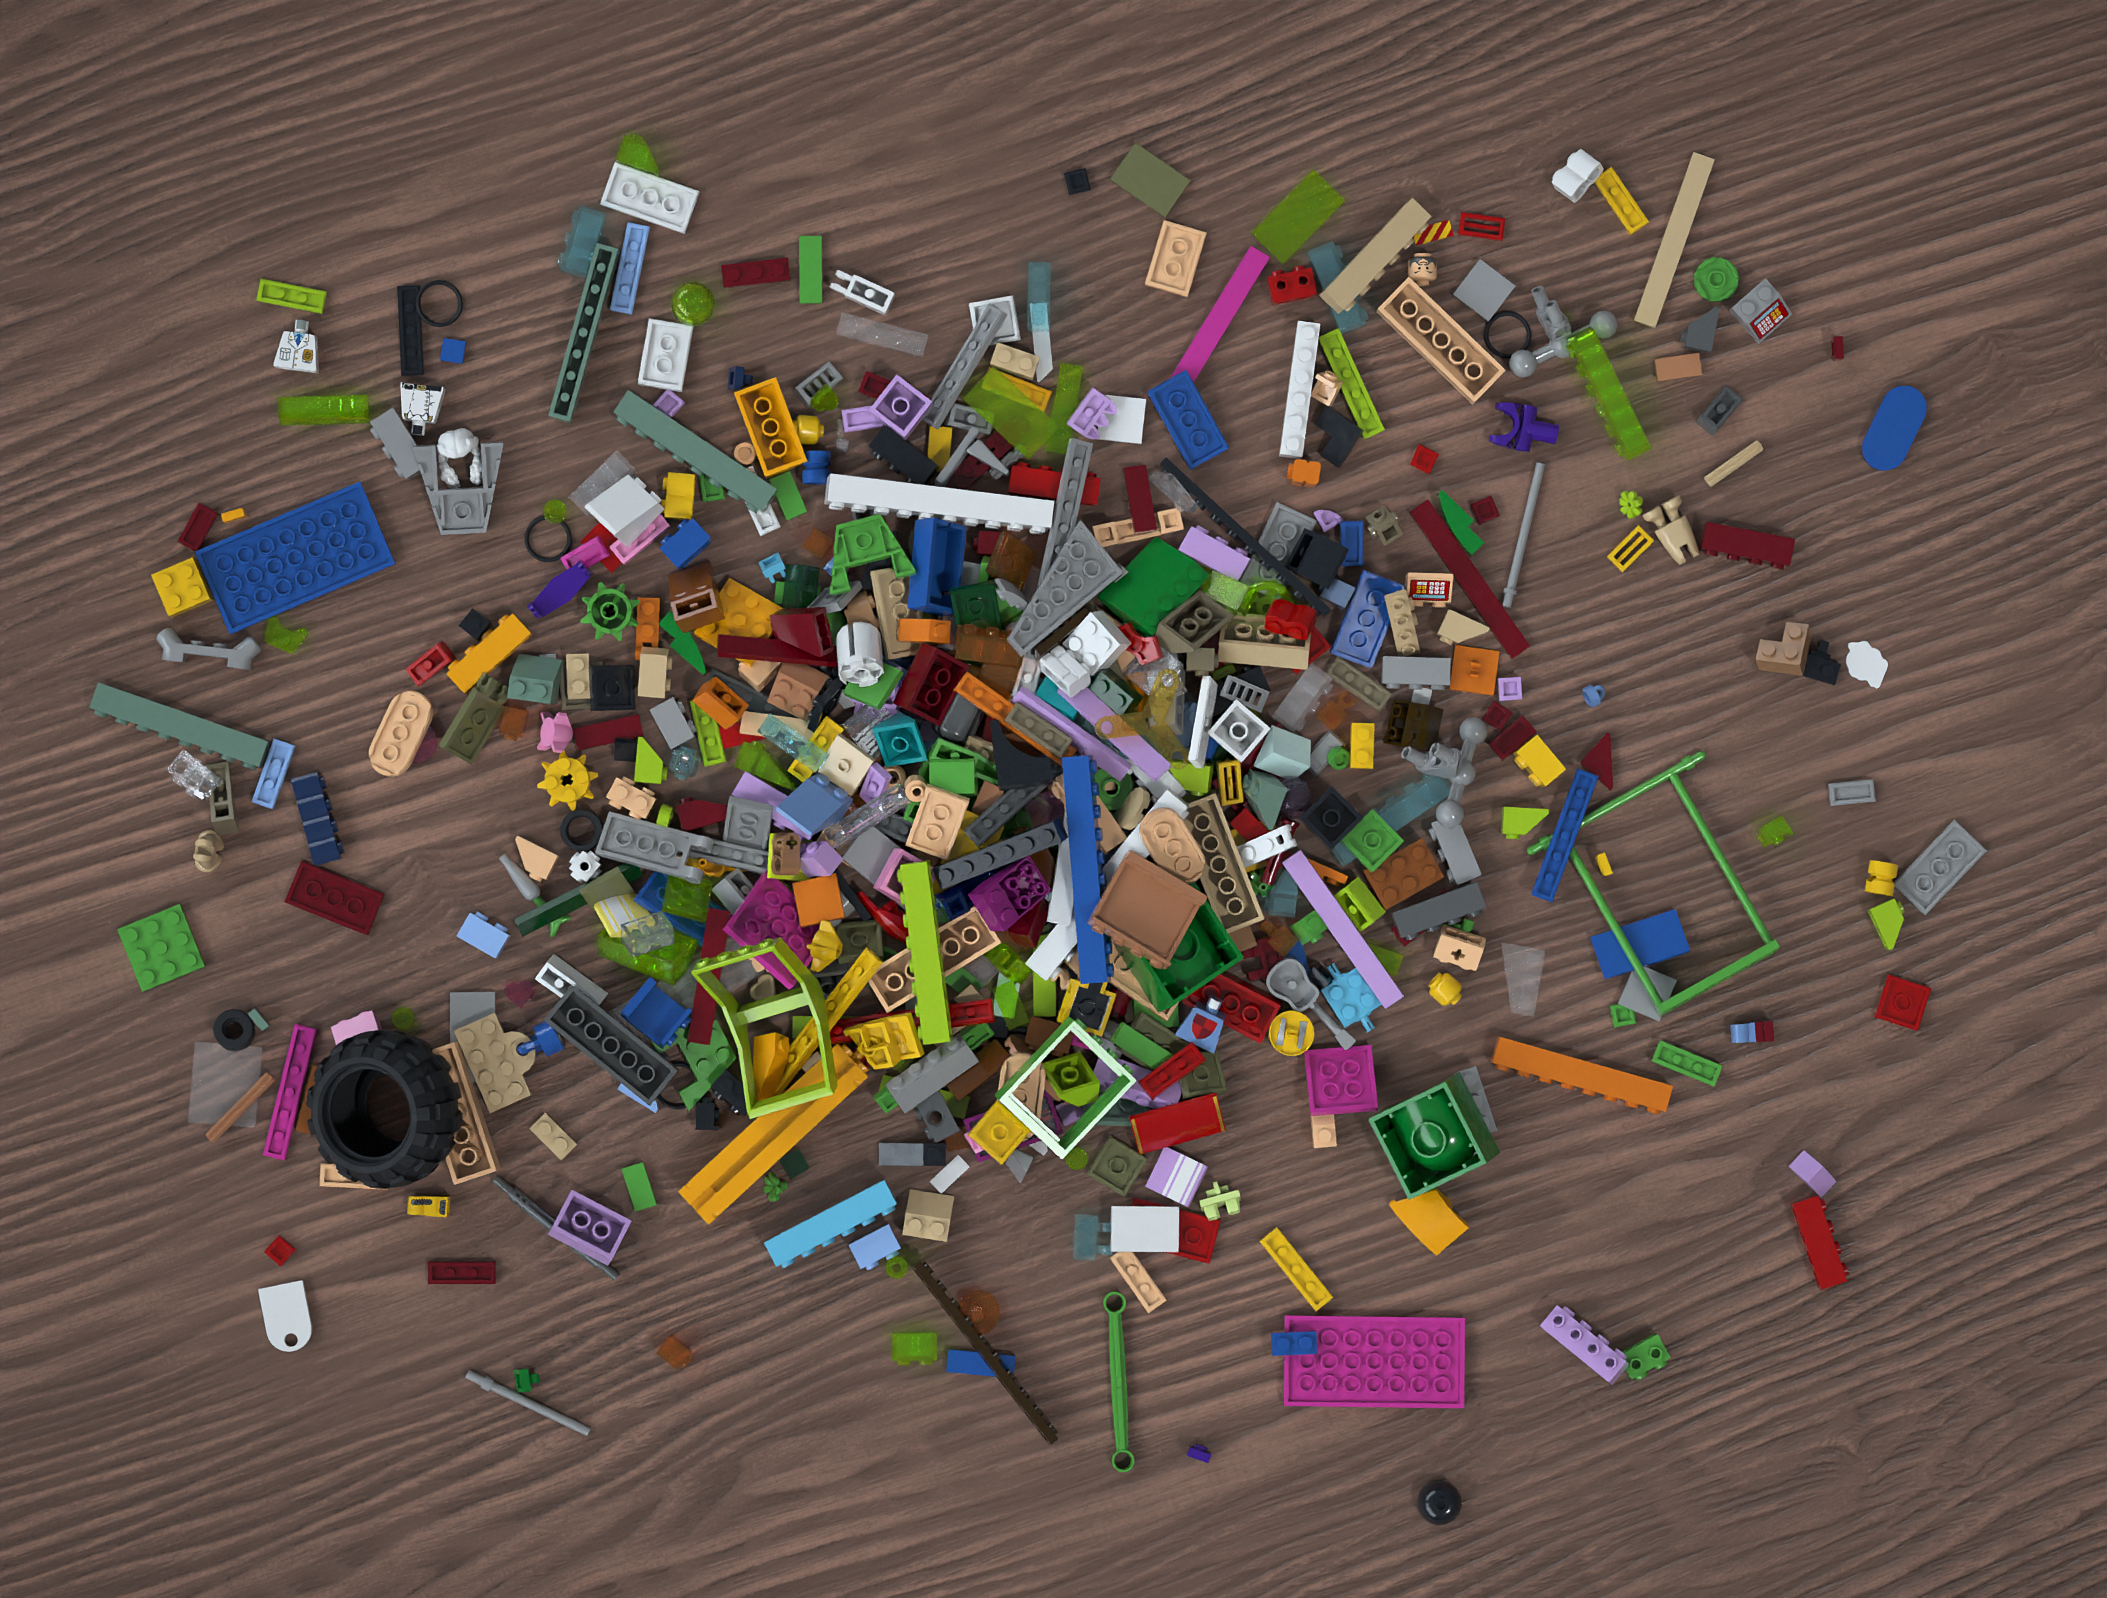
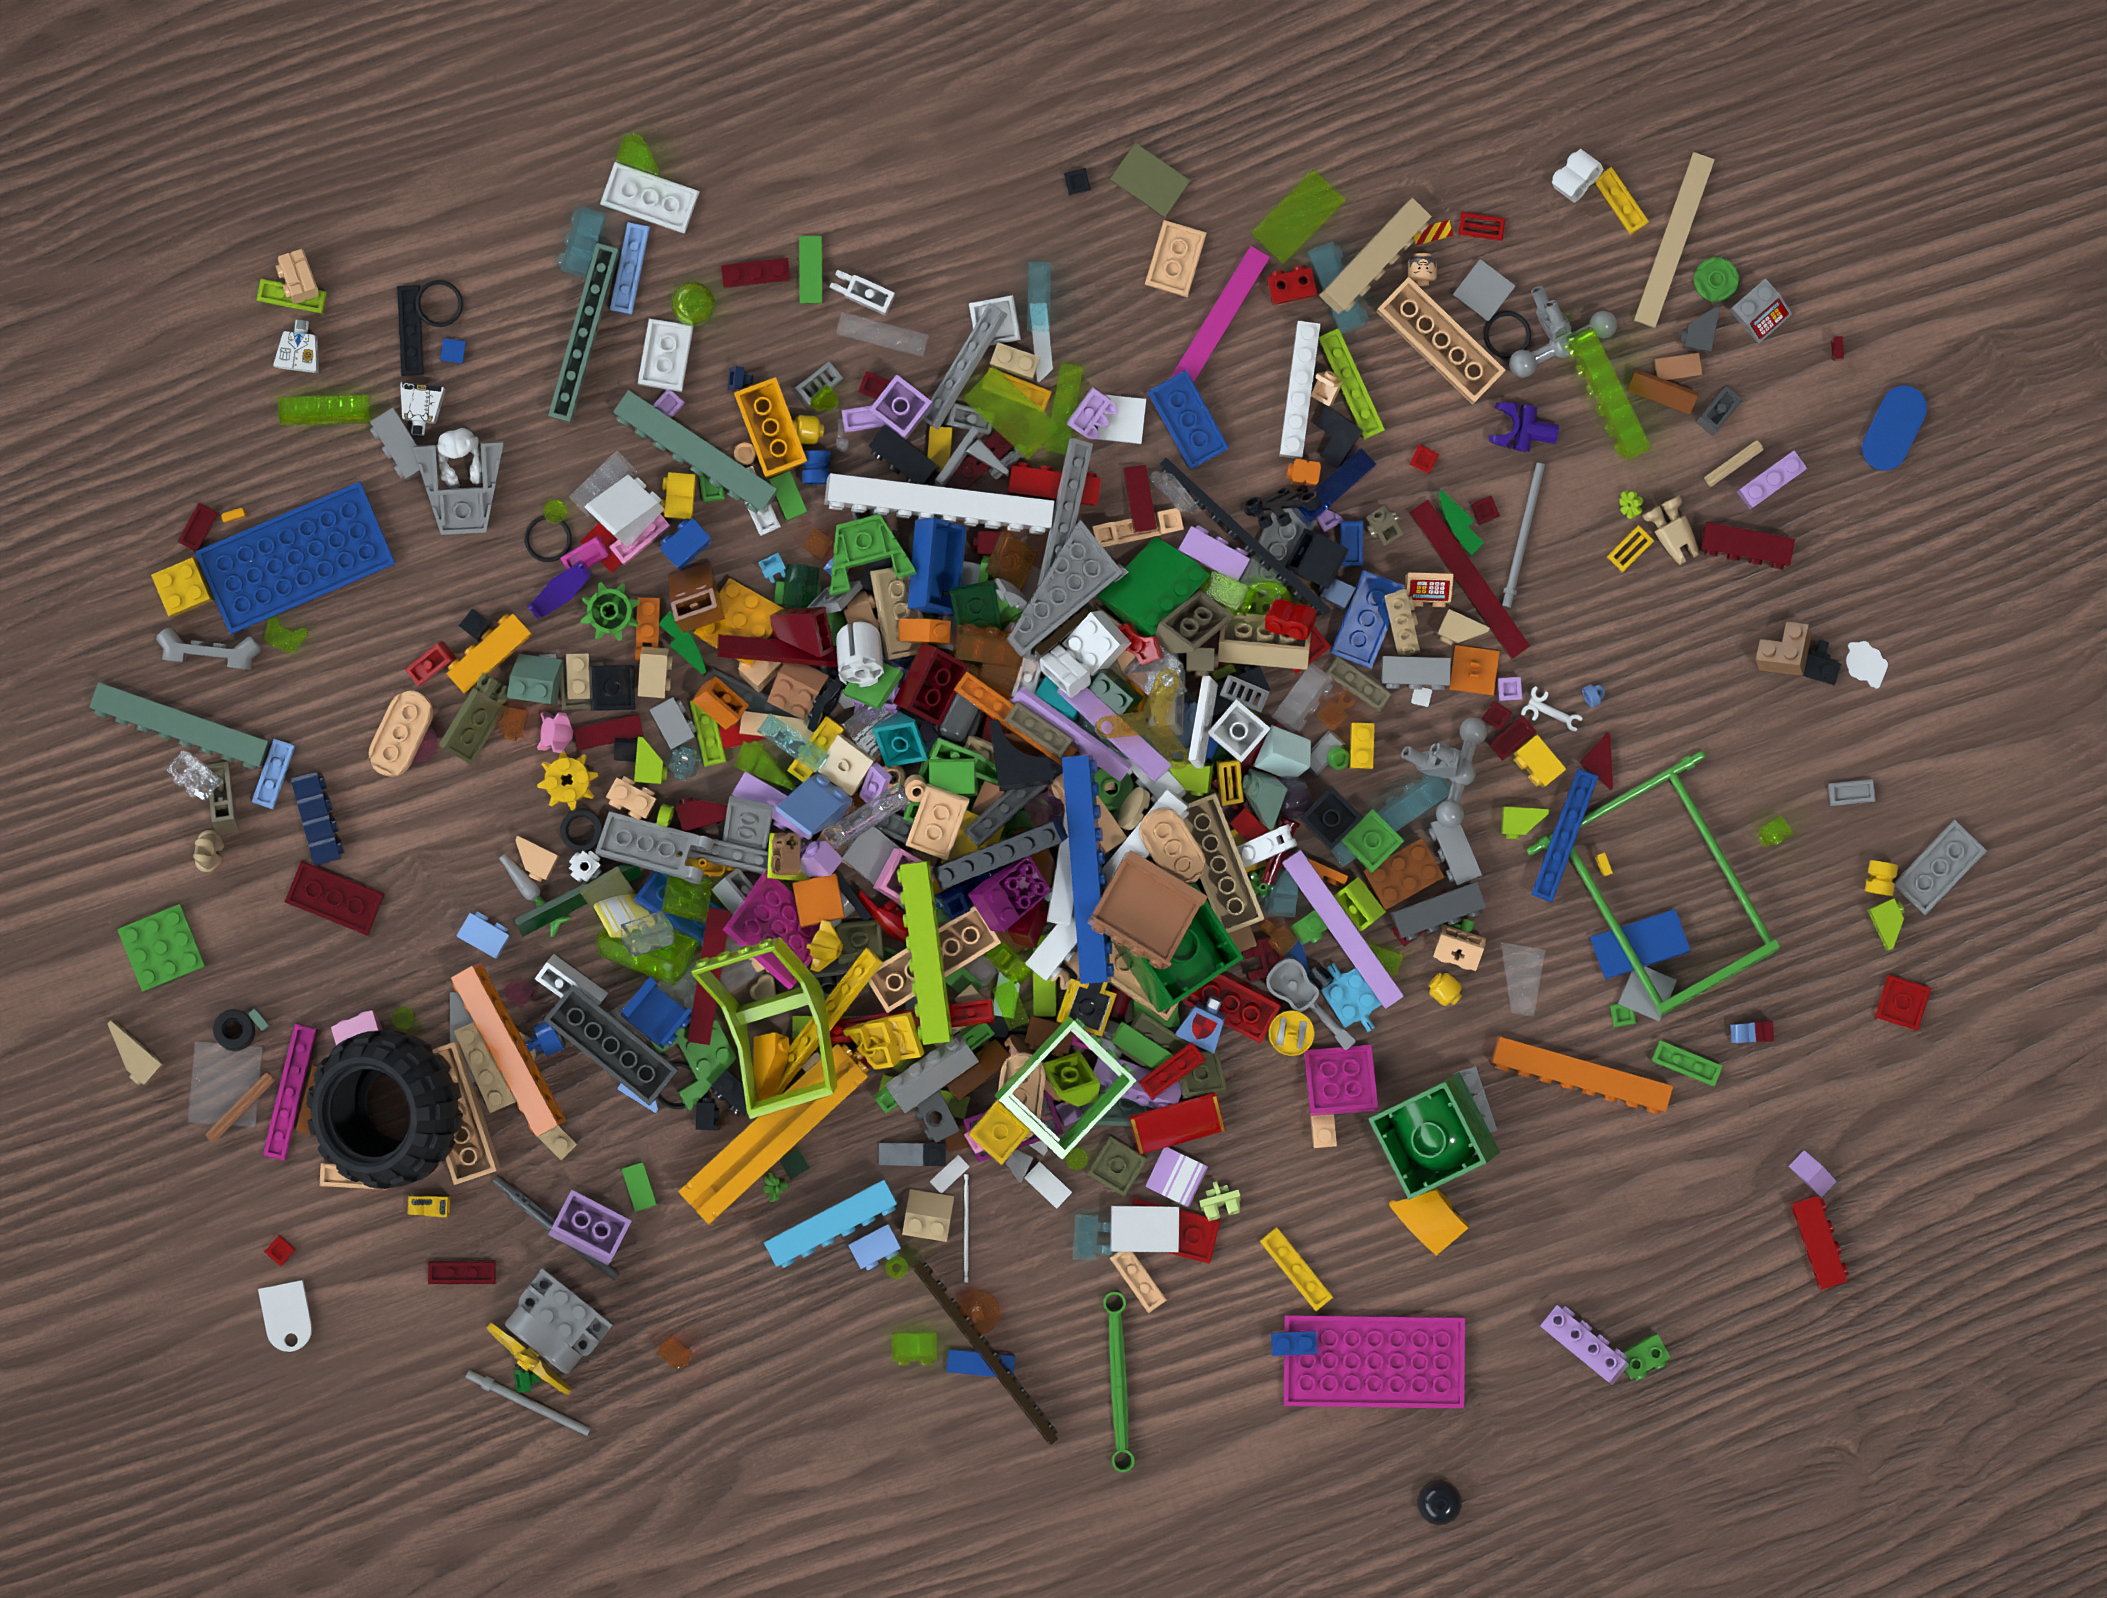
dark purple plate [1187,1444,1211,1463] -> none
dark brown slope [1384,699,1444,752] -> none
none -> tan slope [108,1020,165,1085]
none -> light nougat brick [275,249,319,304]
none -> orange brick [451,962,566,1137]
none -> light grey brick [486,1269,614,1395]
none -> white piece [964,1174,969,1283]
none -> white tile [1024,1161,1072,1209]
none -> black plant [1244,485,1320,528]
none -> clear blue arch [1293,448,1377,527]
none -> white bar [1521,686,1583,732]
none -> dark orange tile [1627,369,1699,414]
none -> lavender brick [1737,451,1807,510]

